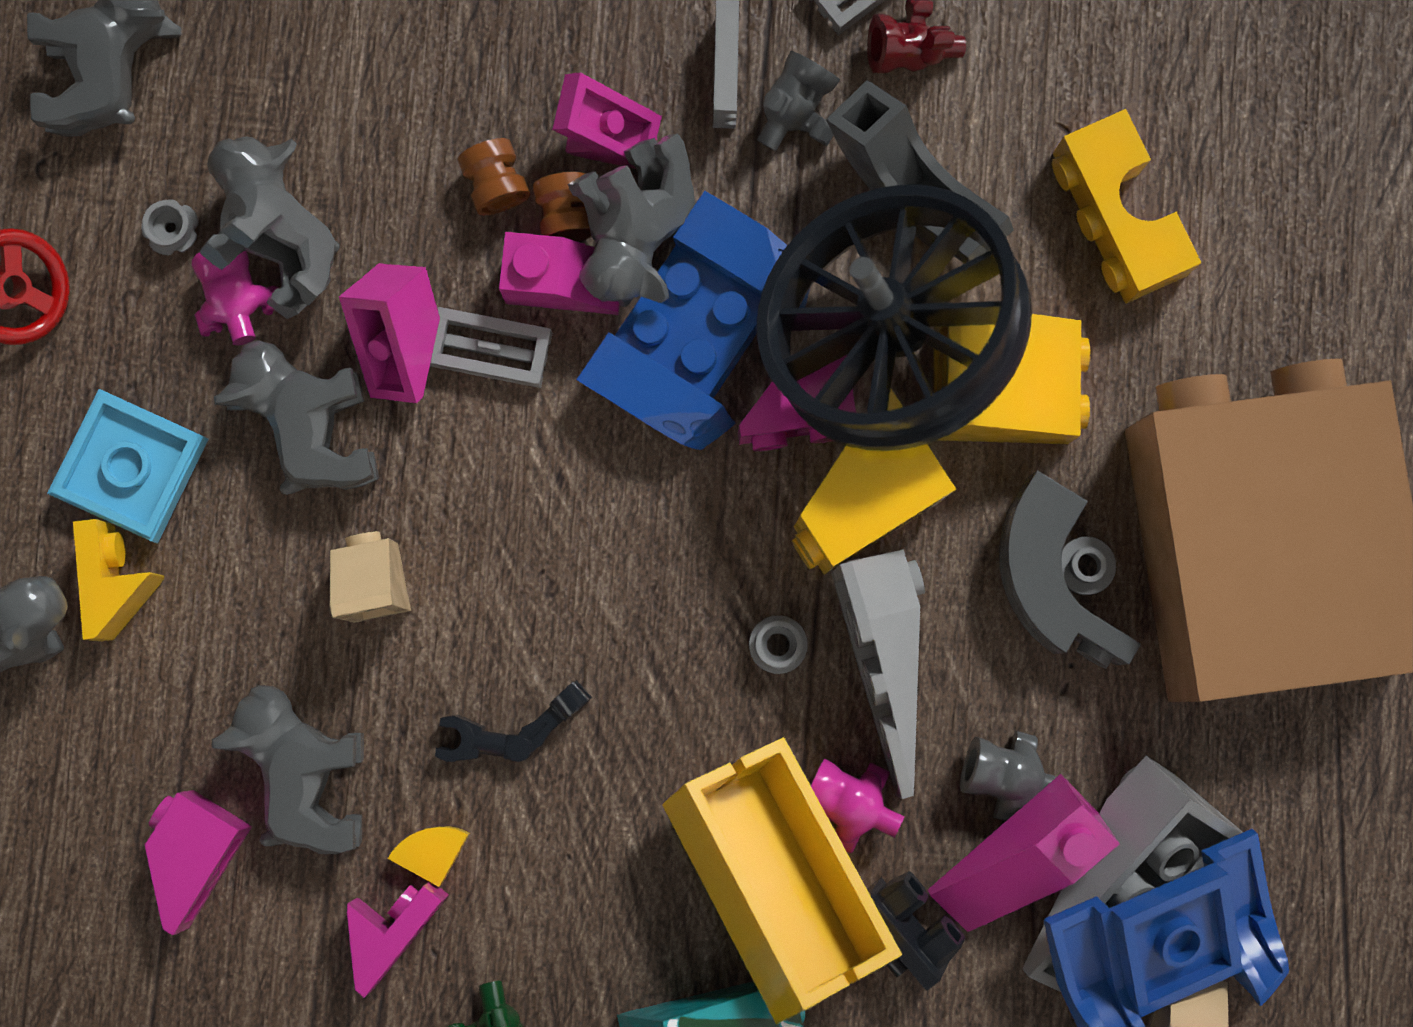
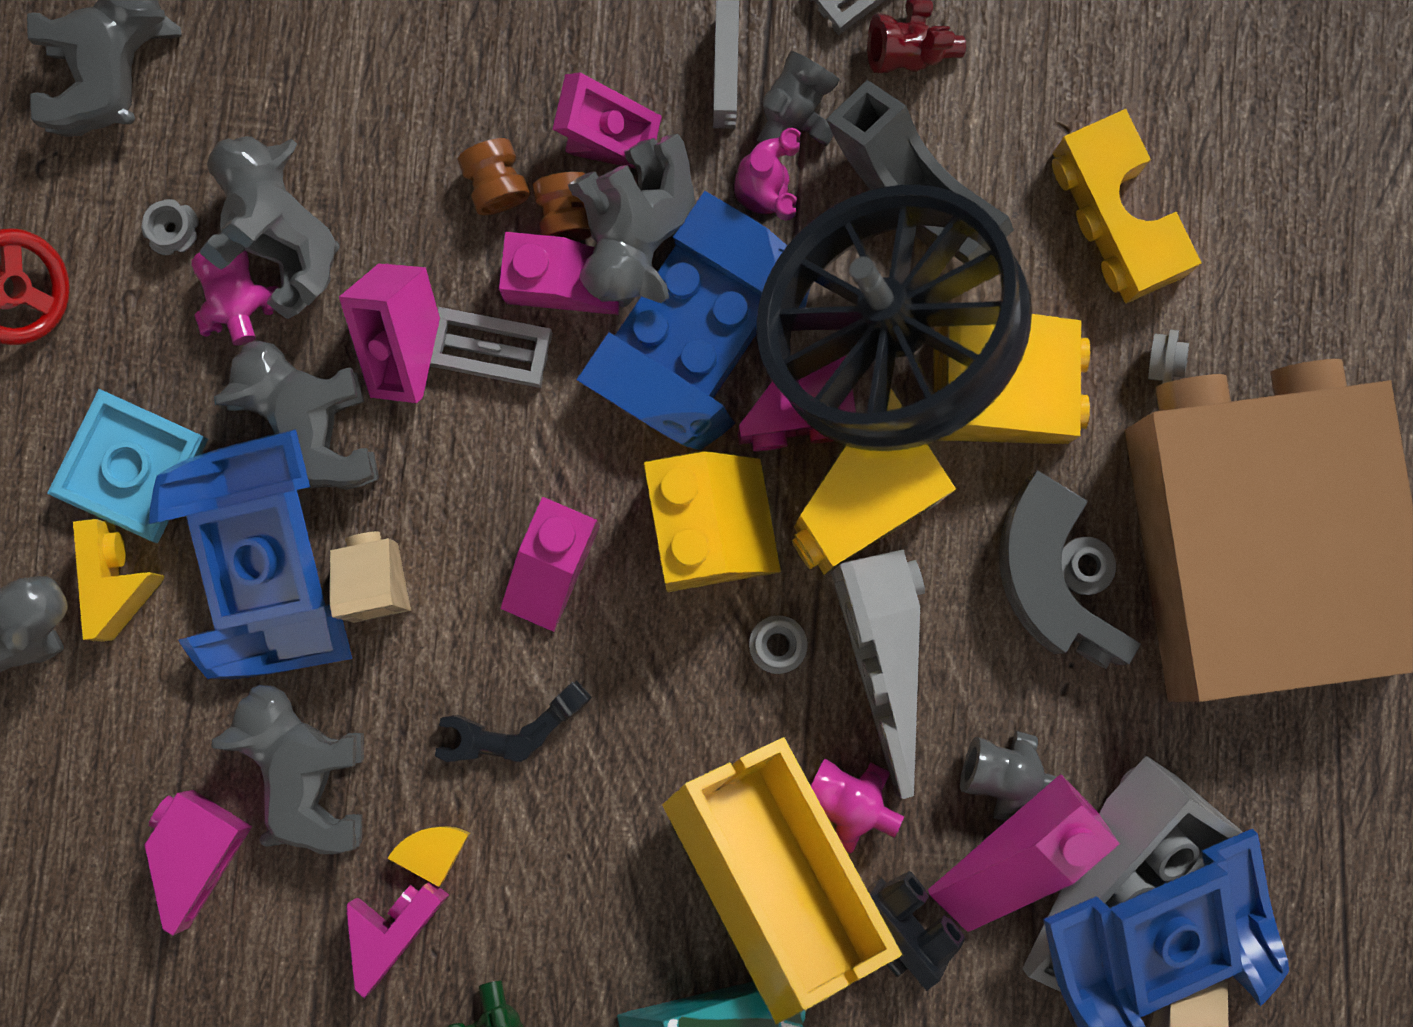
none -> blue piece [149,429,352,679]
none -> dark pink slope [500,496,600,632]
none -> yellow slope [644,451,781,592]
none -> dark pink piece [734,128,801,221]
none -> light grey plate [1148,329,1189,384]

